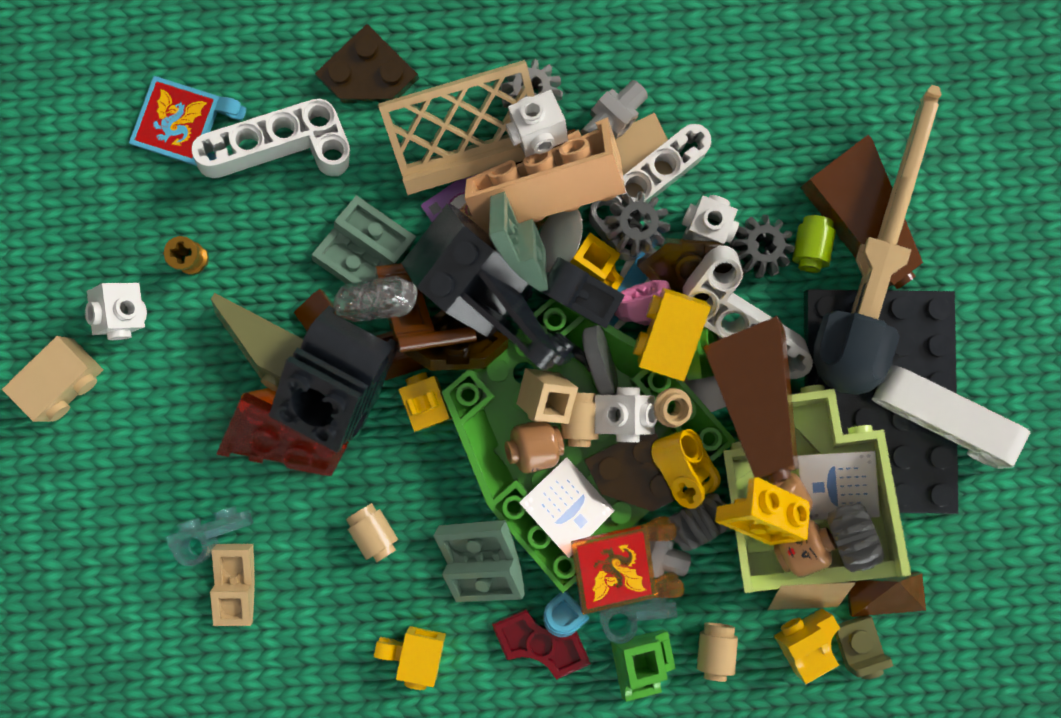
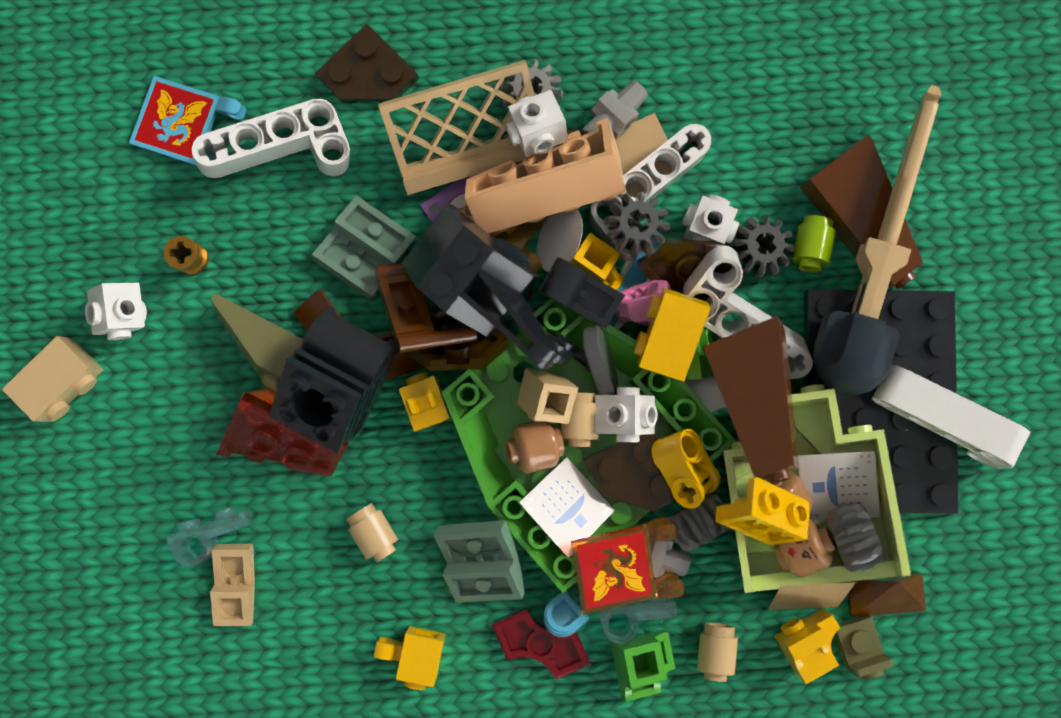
clear beam [334,276,417,322] -> none
sand green slope [489,192,548,292] -> none
tan plate [653,388,692,428] -> none

